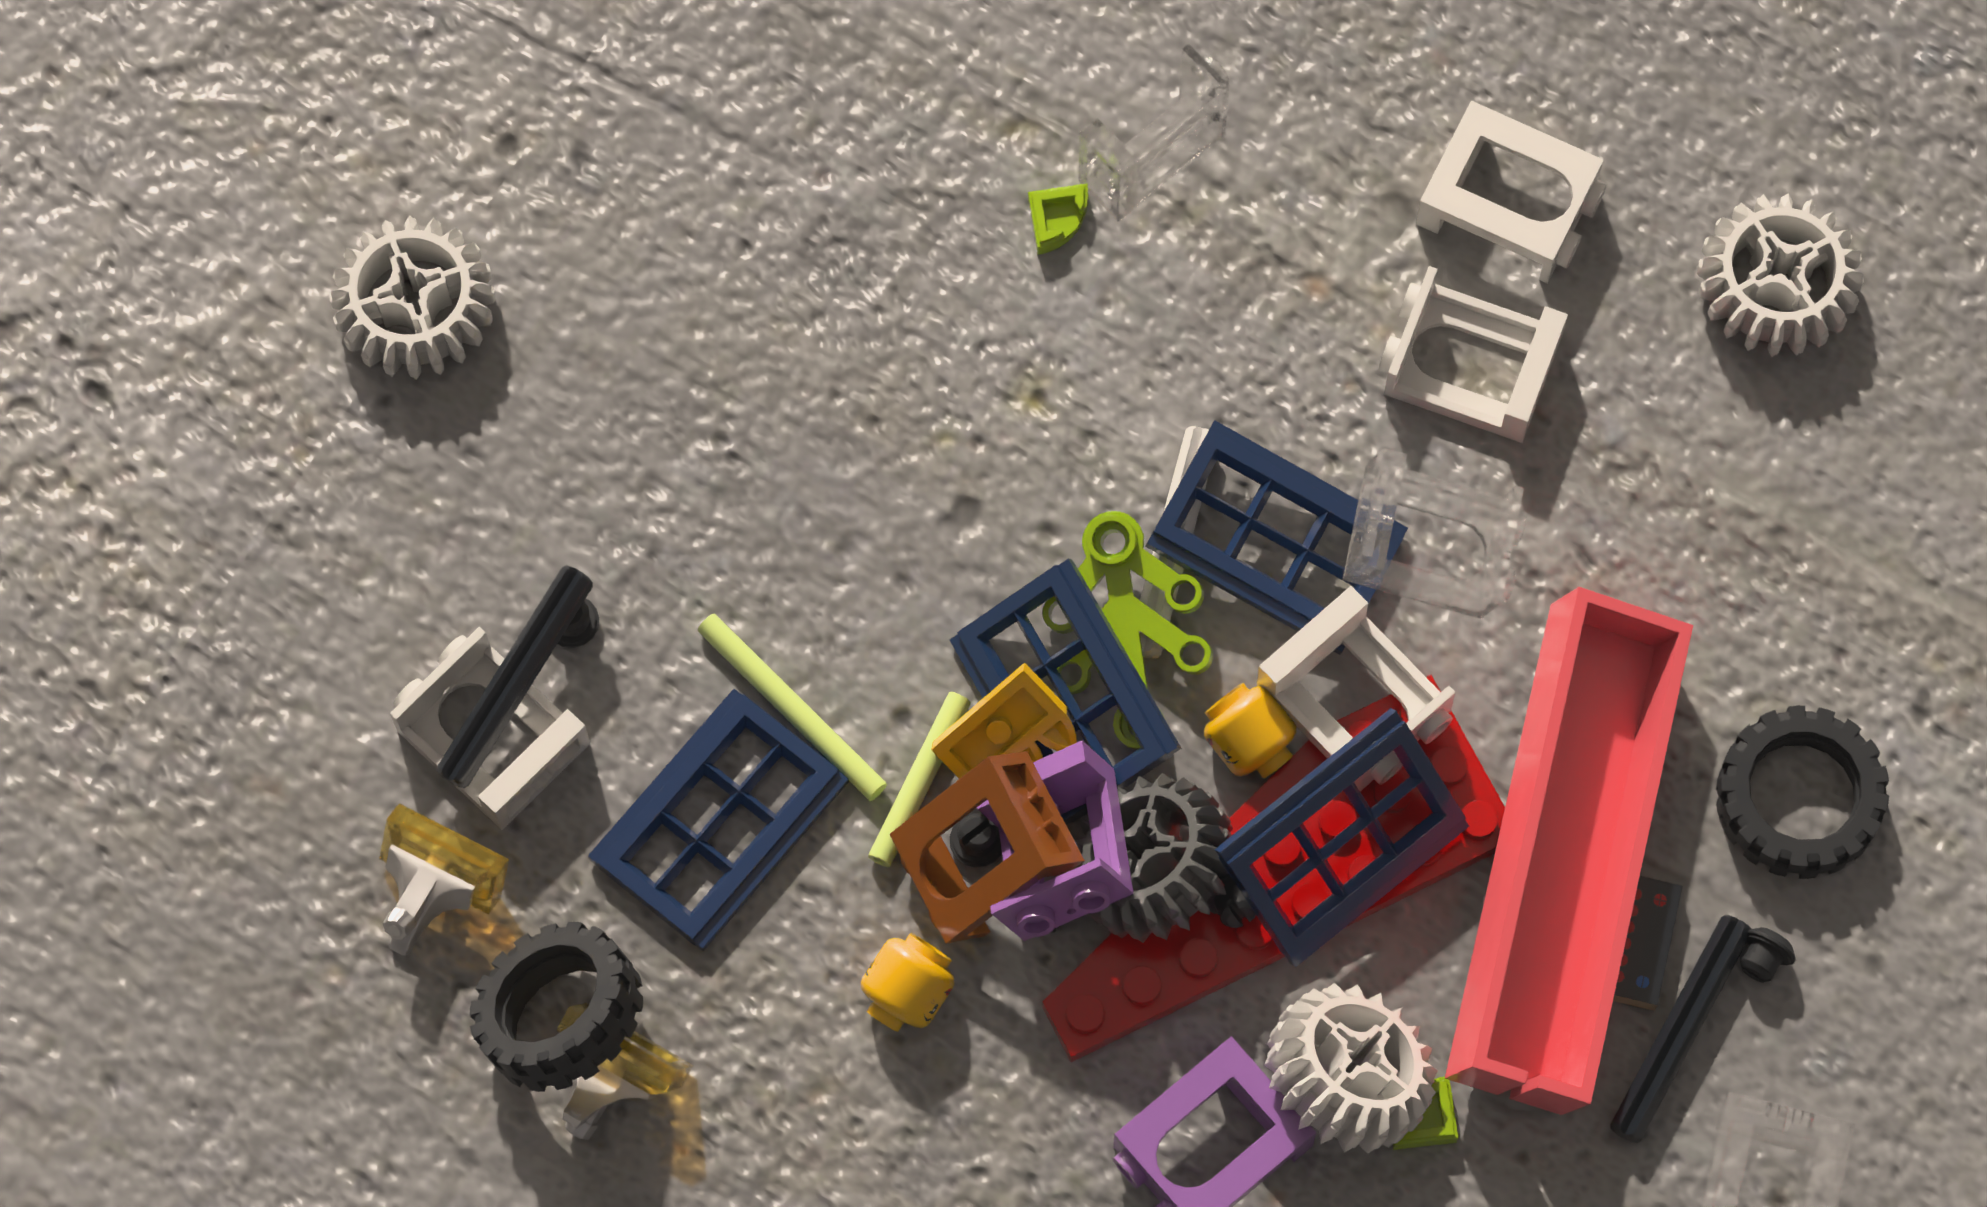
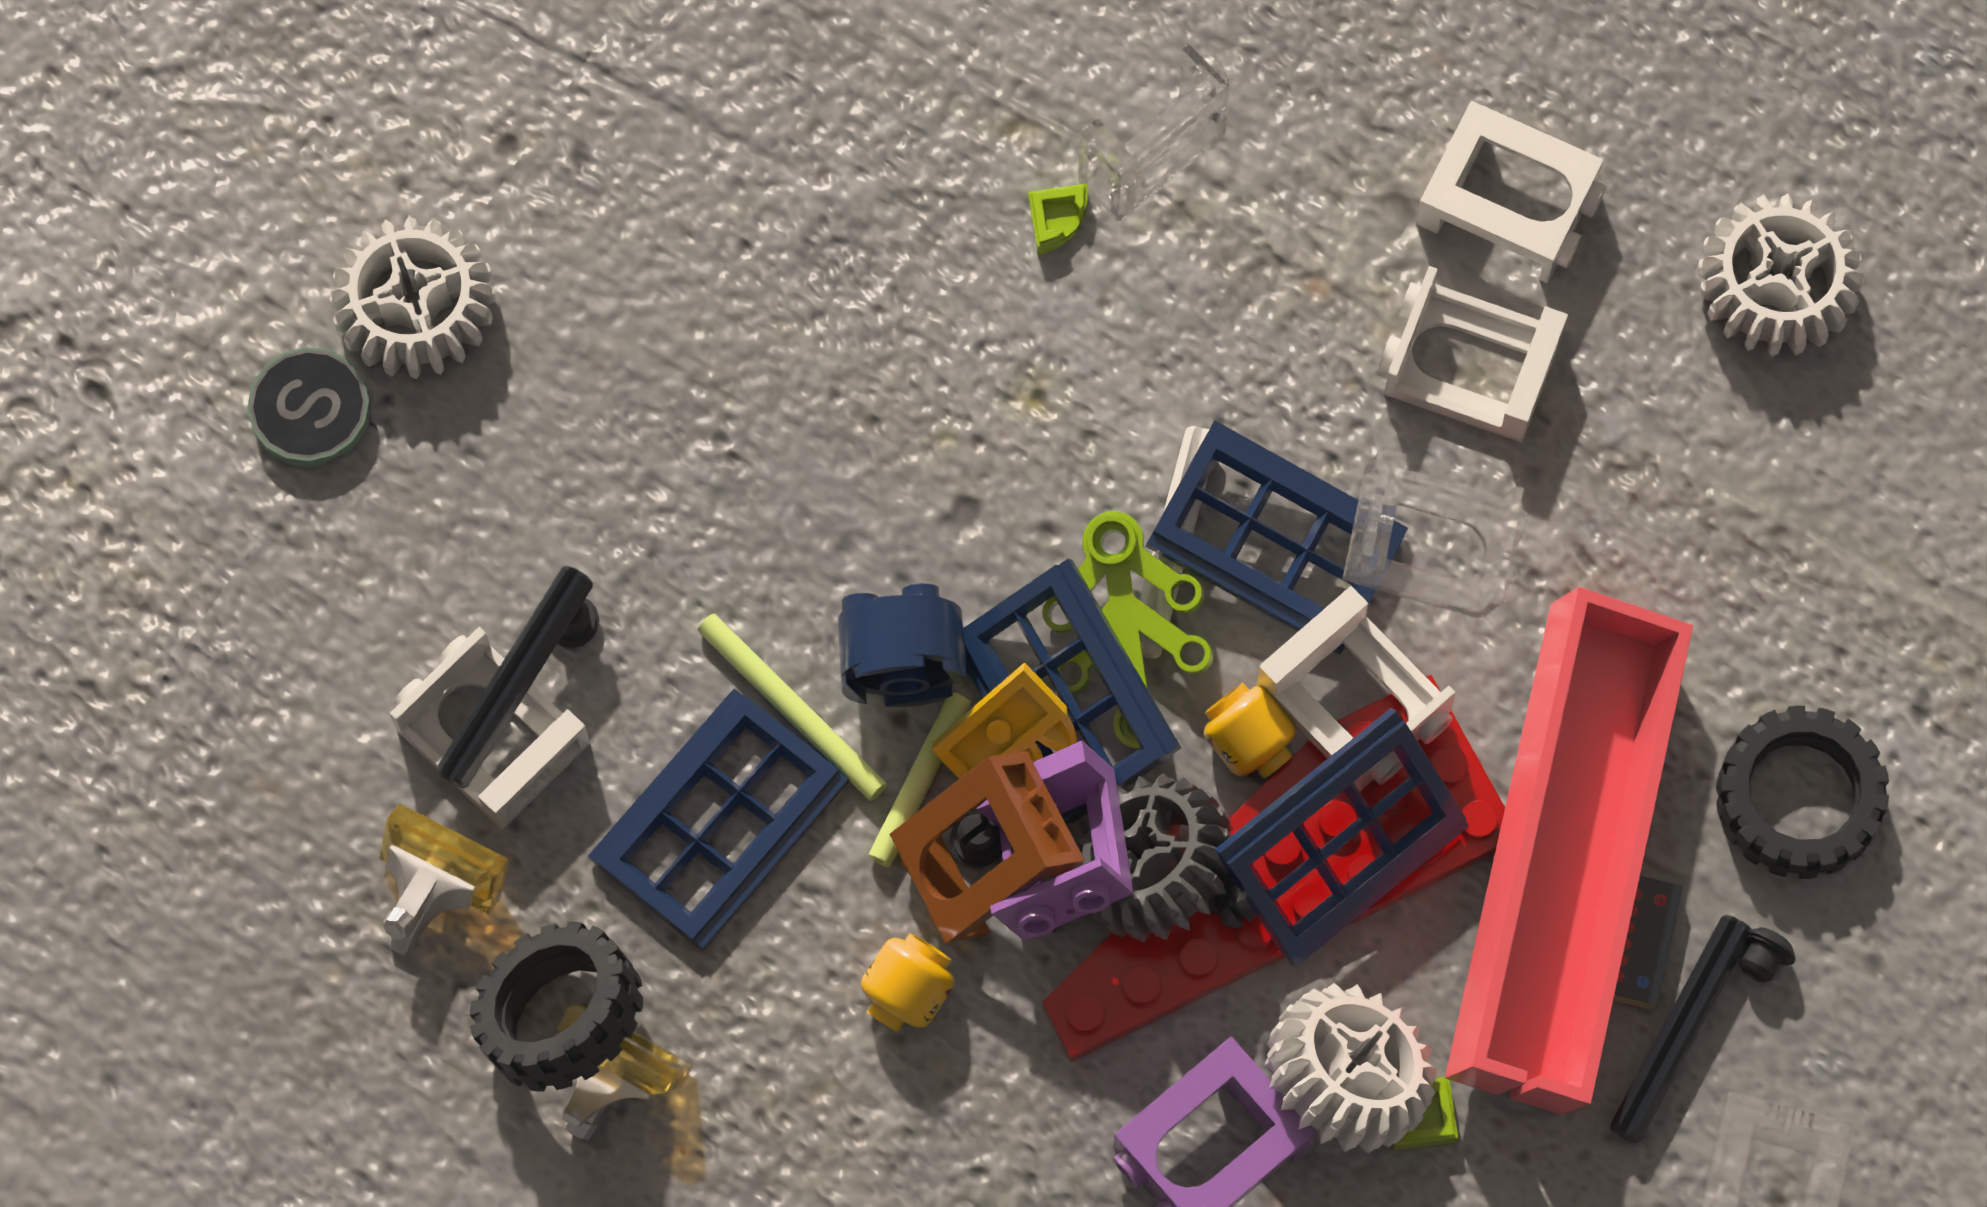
none -> black tile [247,347,372,469]
none -> dark blue brick [838,583,967,707]

